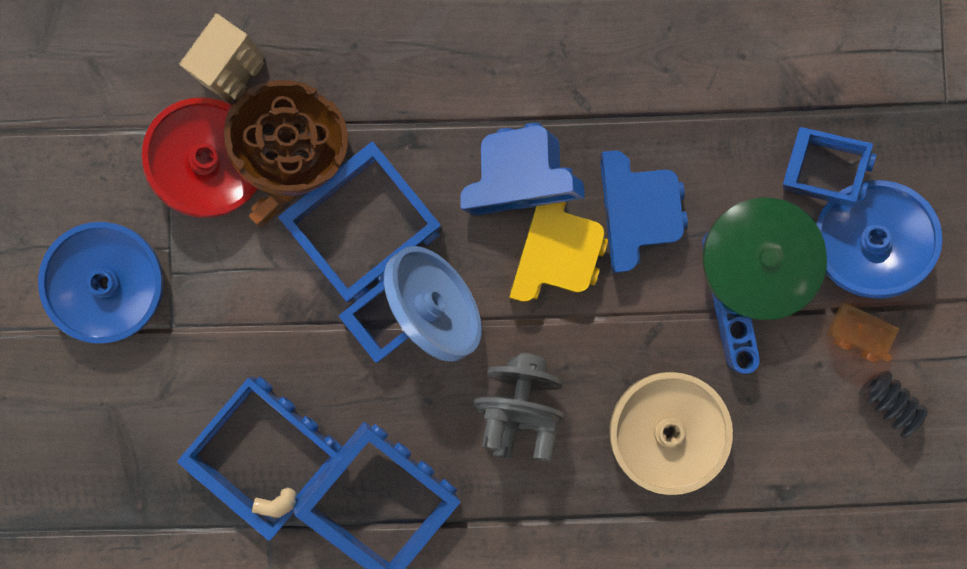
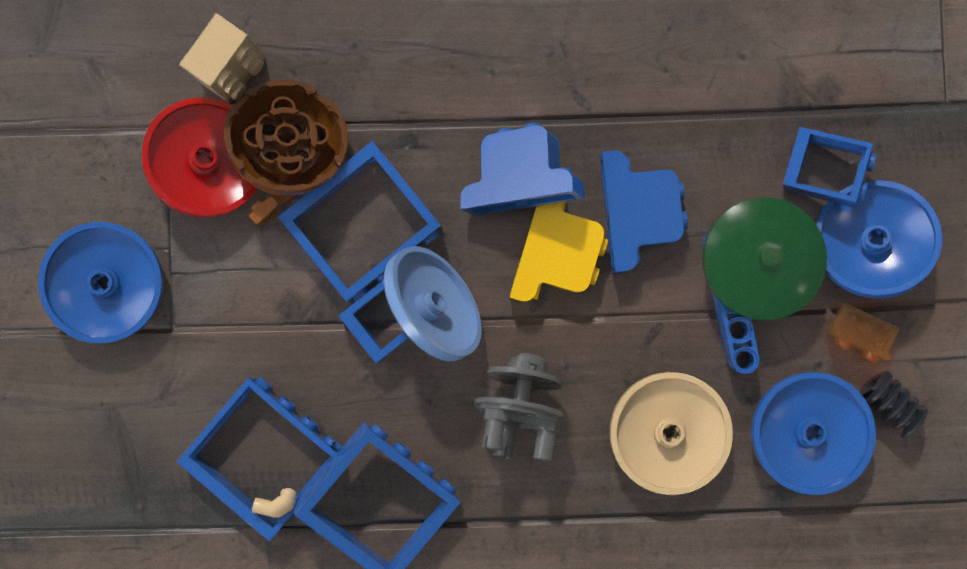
none -> blue dish [751,372,876,495]

